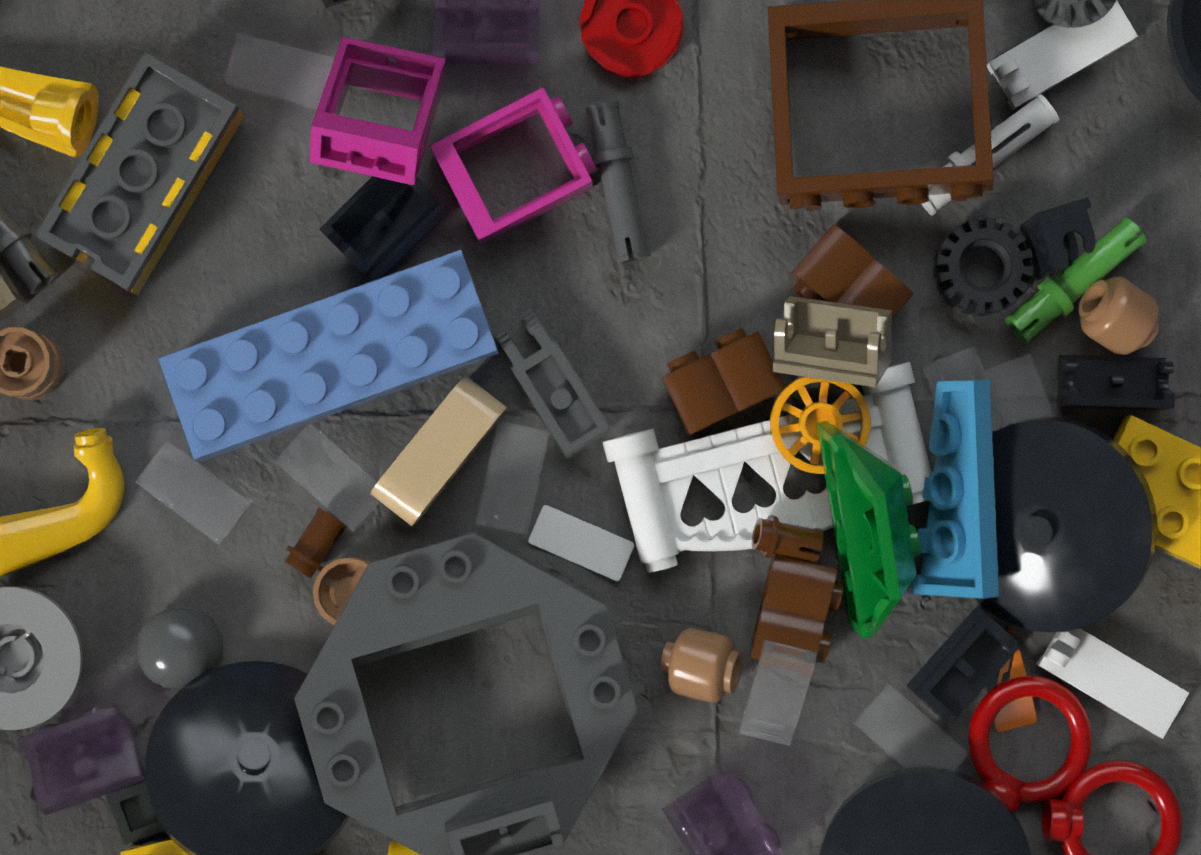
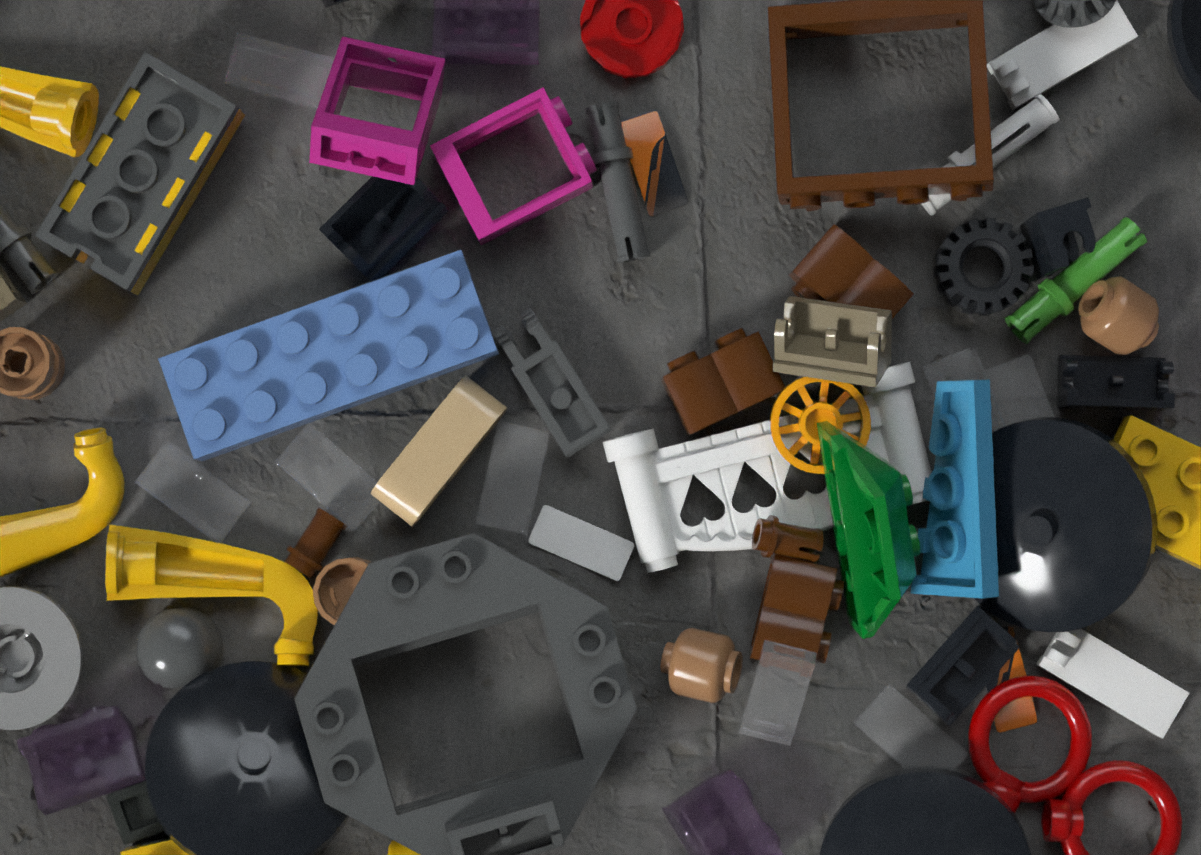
none -> yellow animal [105,524,318,666]
none -> sticker [621,111,688,216]

